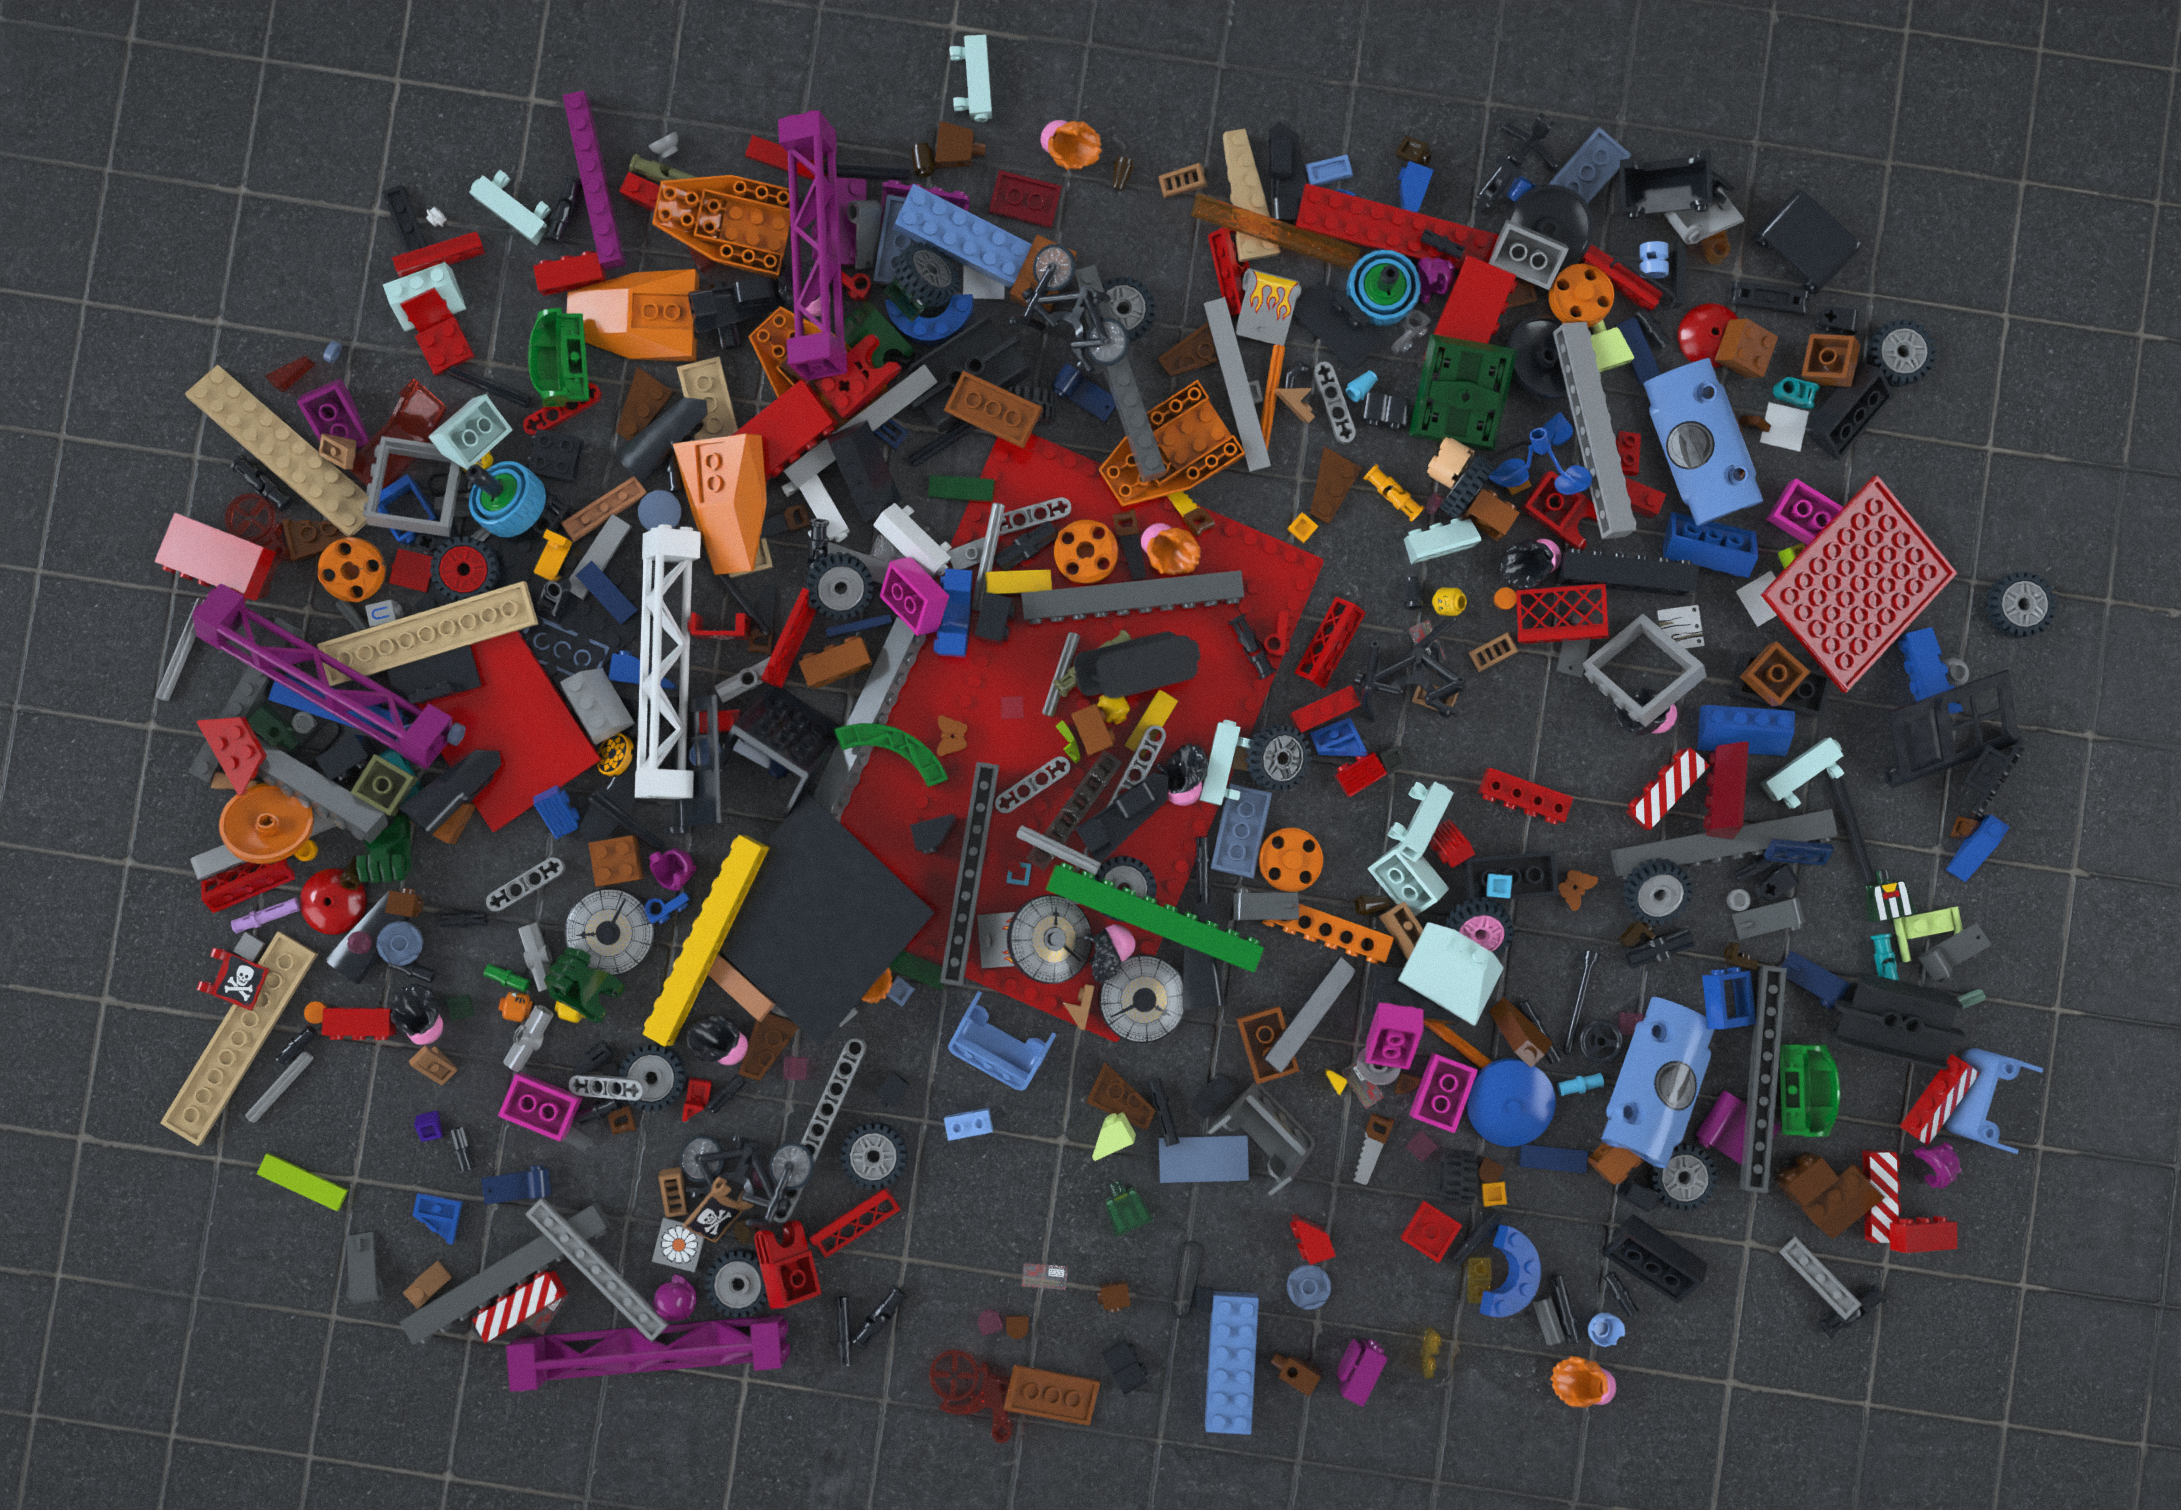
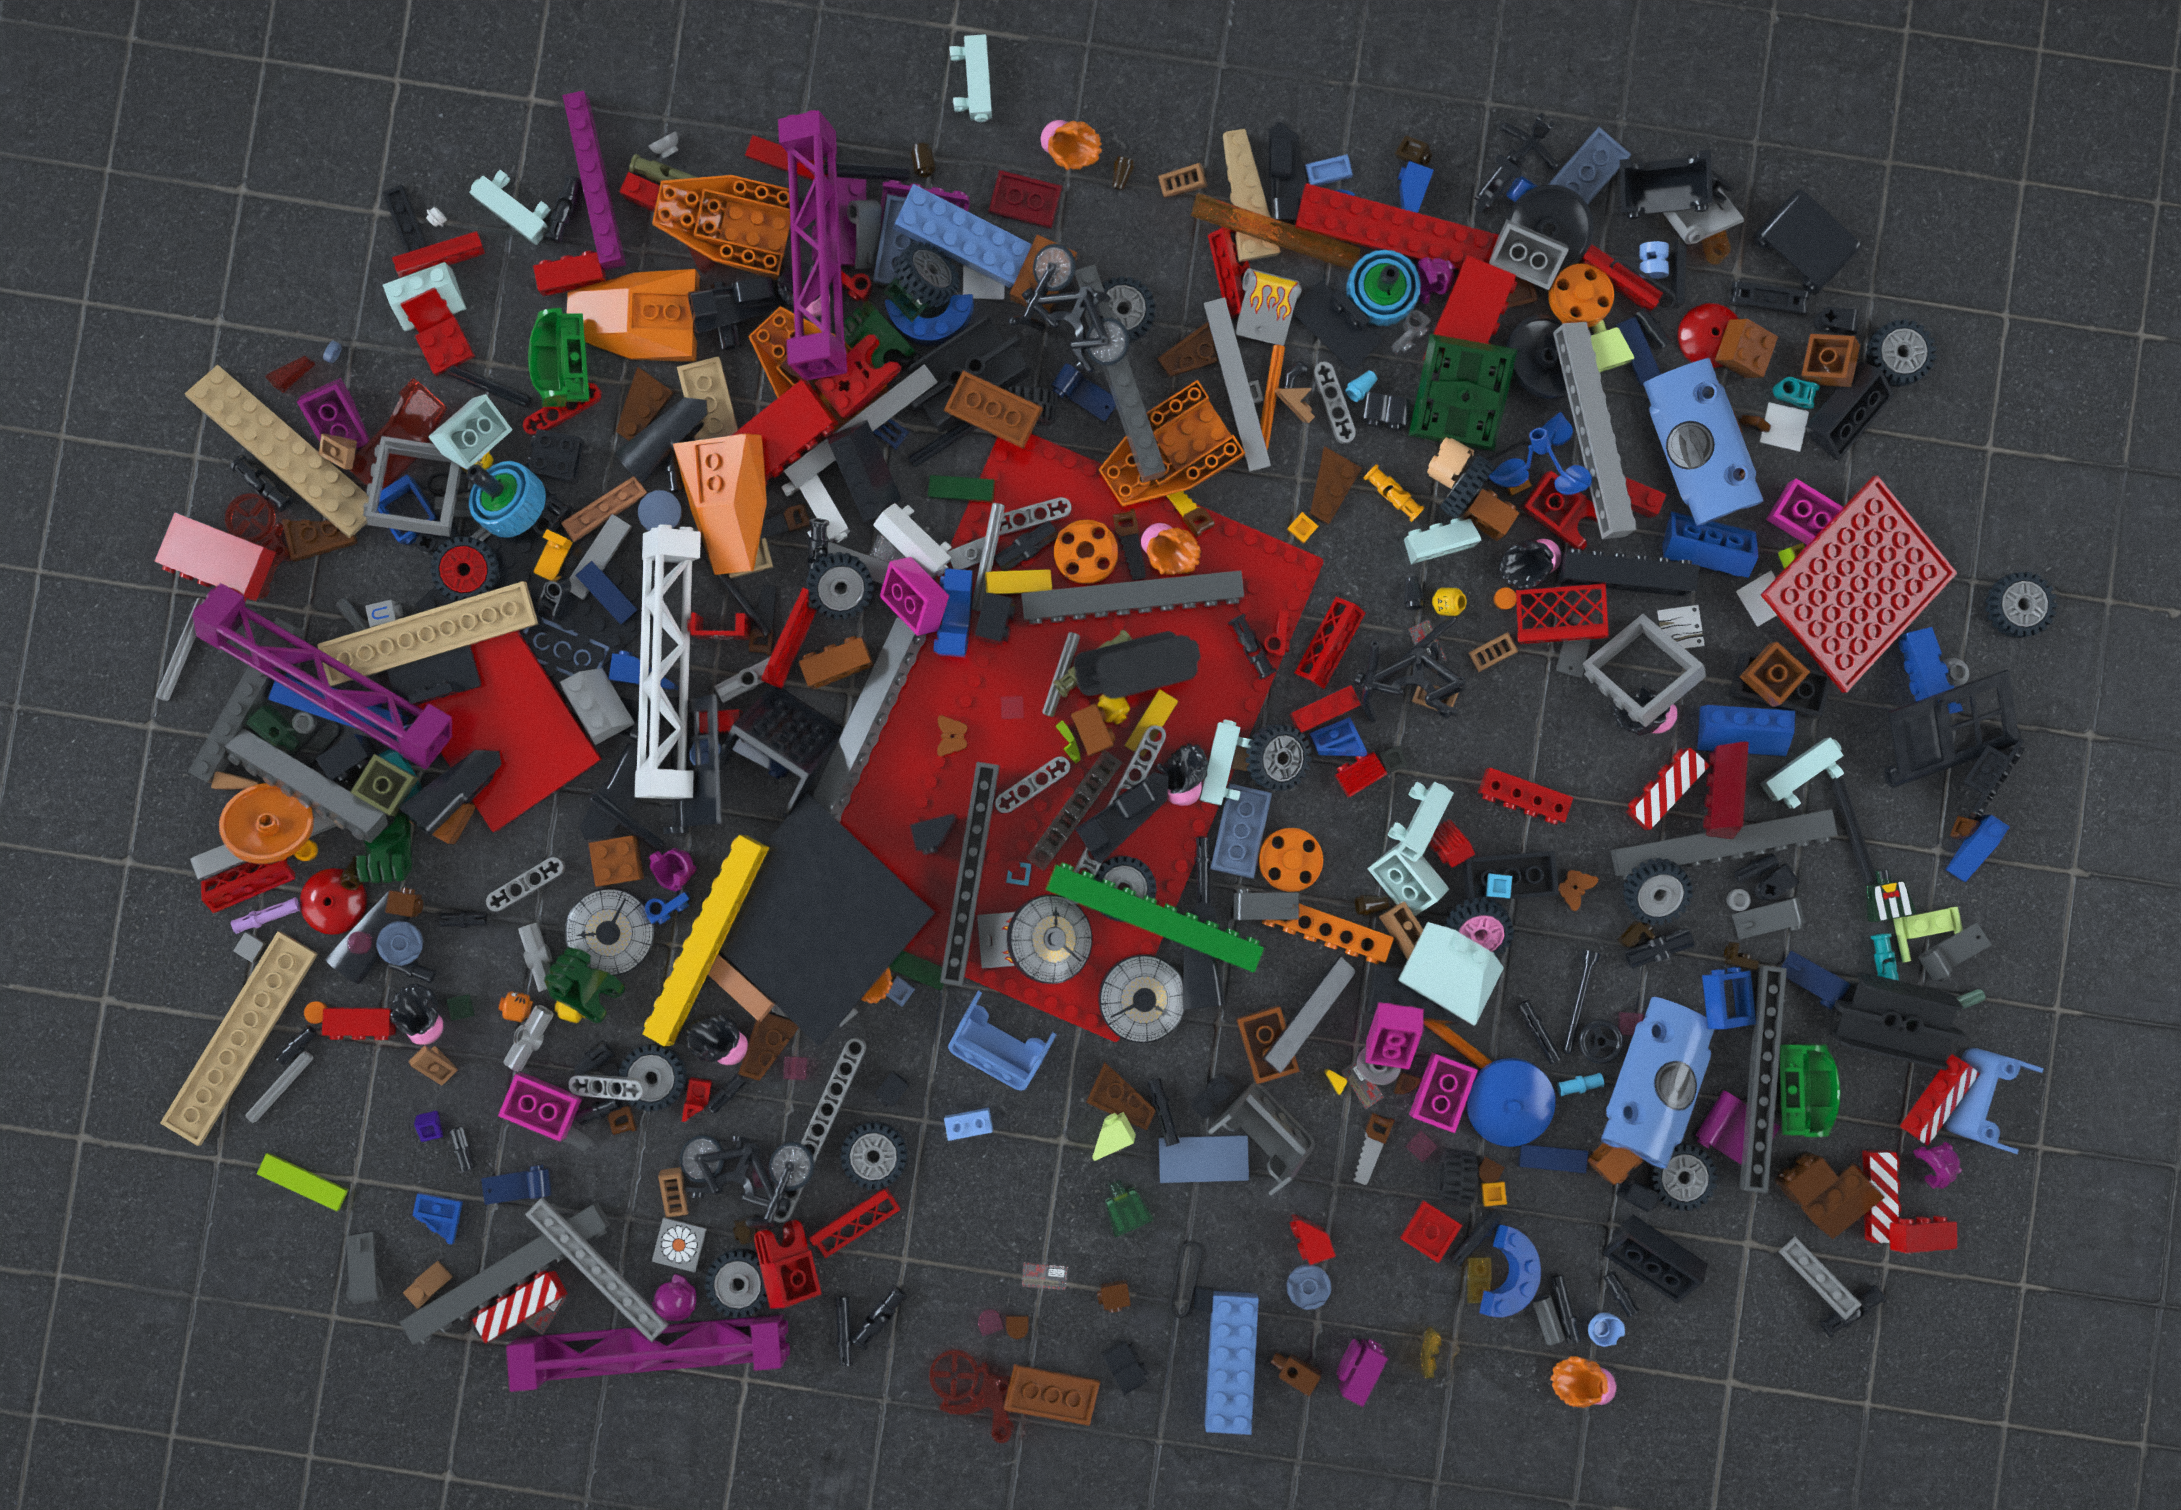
red wing [197,717,267,796] -> none
flag [197,947,269,1011] -> none
orange piece [318,537,386,602] -> none
red piece [389,548,433,593] -> none
sand blue tile [447,722,466,746] -> none
green pin [483,963,531,993] -> none
blue brick [533,785,581,839] -> none
light orange tile [597,733,633,777] -> none
flag [683,1177,754,1243] -> none
dark blue tile [826,614,894,639] -> none
green tile [834,723,948,787] -> none
reddish brown torso [935,121,986,169] -> none
light grey axle [1017,826,1100,874] -> none
medium nougat slope [1063,984,1094,1030] -> none
black hair [1083,924,1135,982] -> none
black pin [1420,228,1465,260] -> none
clear pink tile [1424,492,1442,515] -> none
reddish brown slope [1489,997,1553,1067] -> none
red plate [1615,431,1641,477] -> none
dark blue tile [1764,839,1834,865] -> none

